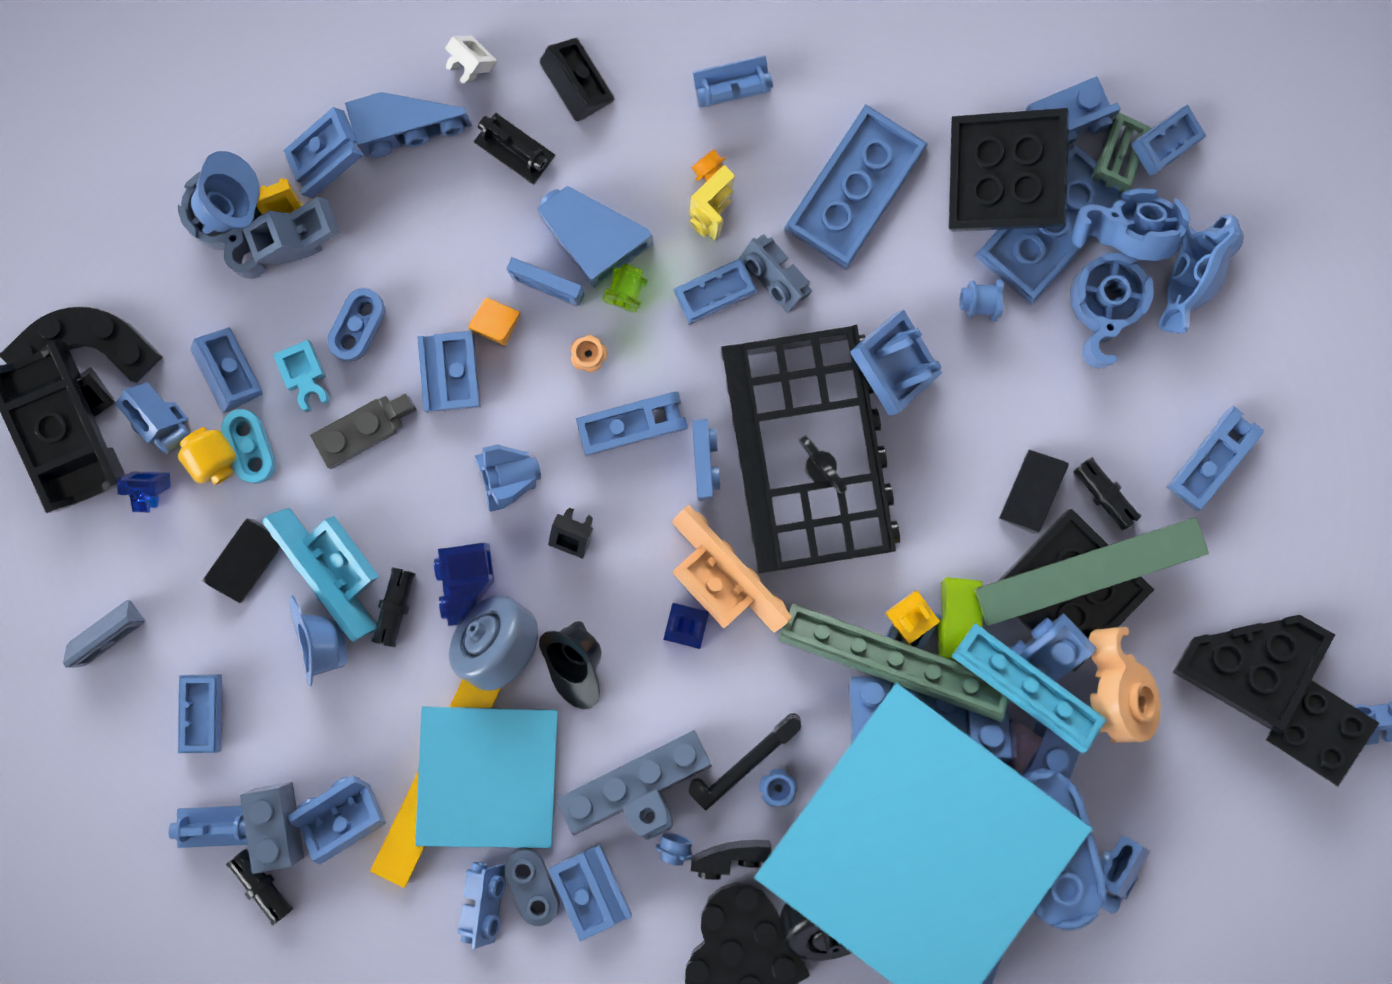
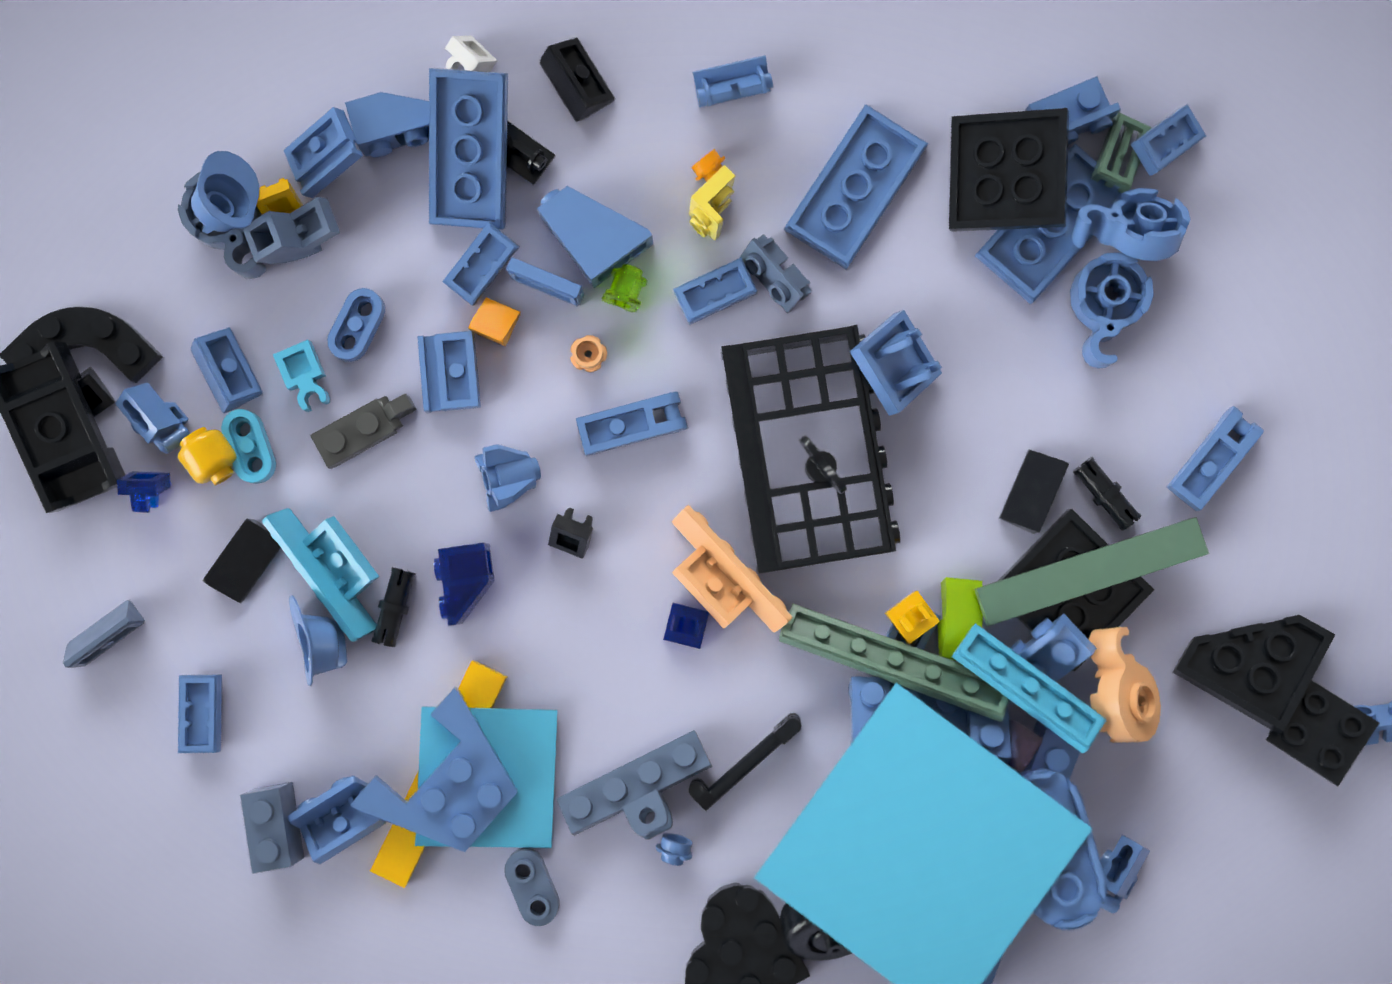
medium blue hinge [168,806,248,848] -> none
black pin [226,848,294,926] -> none
sand blue wheel [449,595,538,691] -> none
medium blue hinge [458,862,506,949] -> none
black piece [539,621,602,709] -> none
medium blue plate [548,843,632,941] -> none
black slope [691,840,772,880] -> none
medium blue plate [692,419,720,501] -> none
medium blue plate [759,769,797,807] -> none
medium blue brick [959,280,1004,322] -> none
medium blue animal [1158,214,1244,334] -> none
none -> medium blue wing [350,687,517,852]
none -> medium blue tile [429,68,508,230]
none -> medium blue plate [442,222,520,306]

